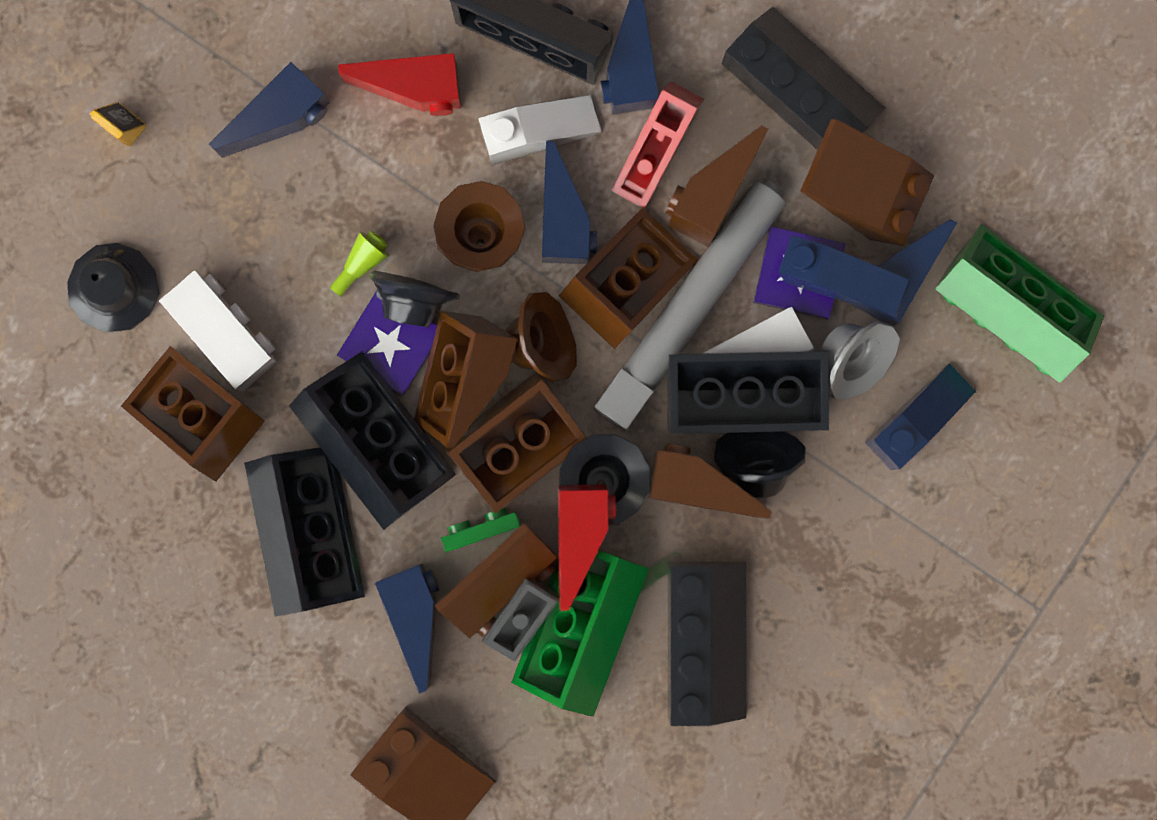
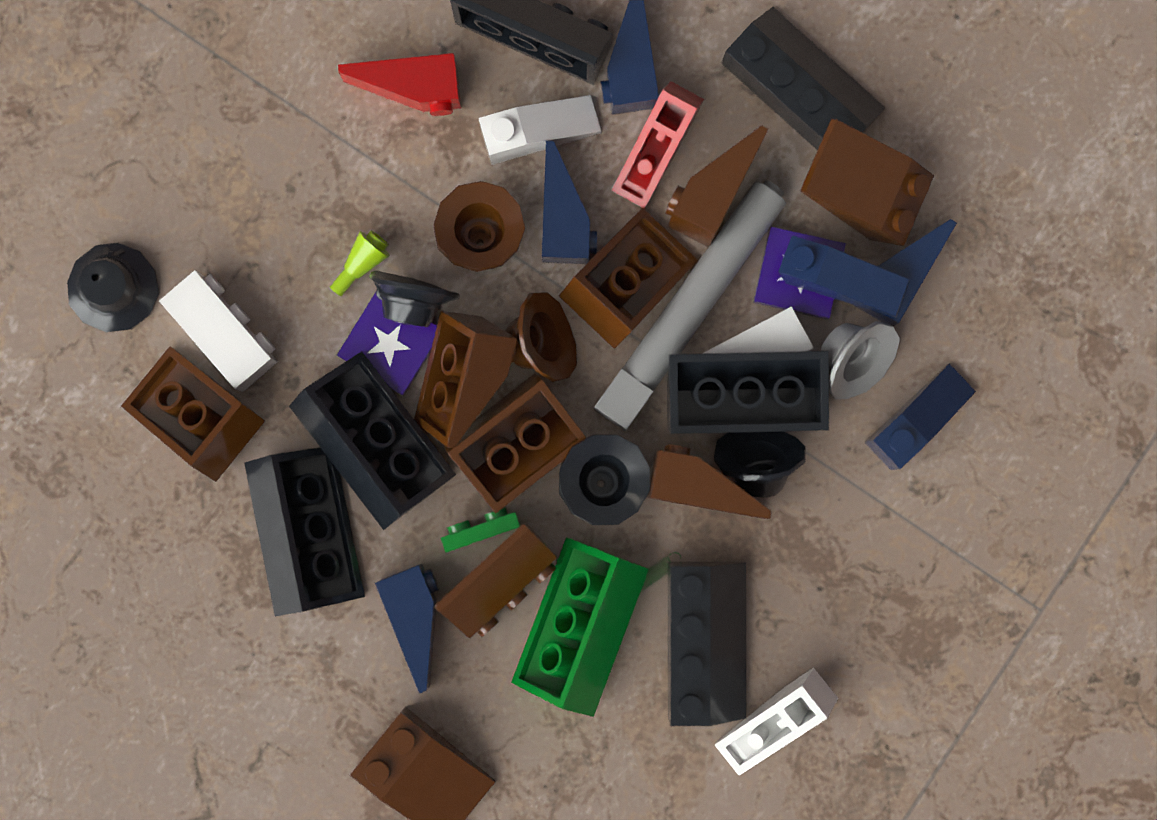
slope [90,103,146,146] -> none
dark blue slope [209,62,329,158] -> none
dark grey slope [482,578,559,662] -> none
red slope [558,484,616,611] -> none
slope [935,224,1104,383] -> none
none -> white slope [715,667,838,775]

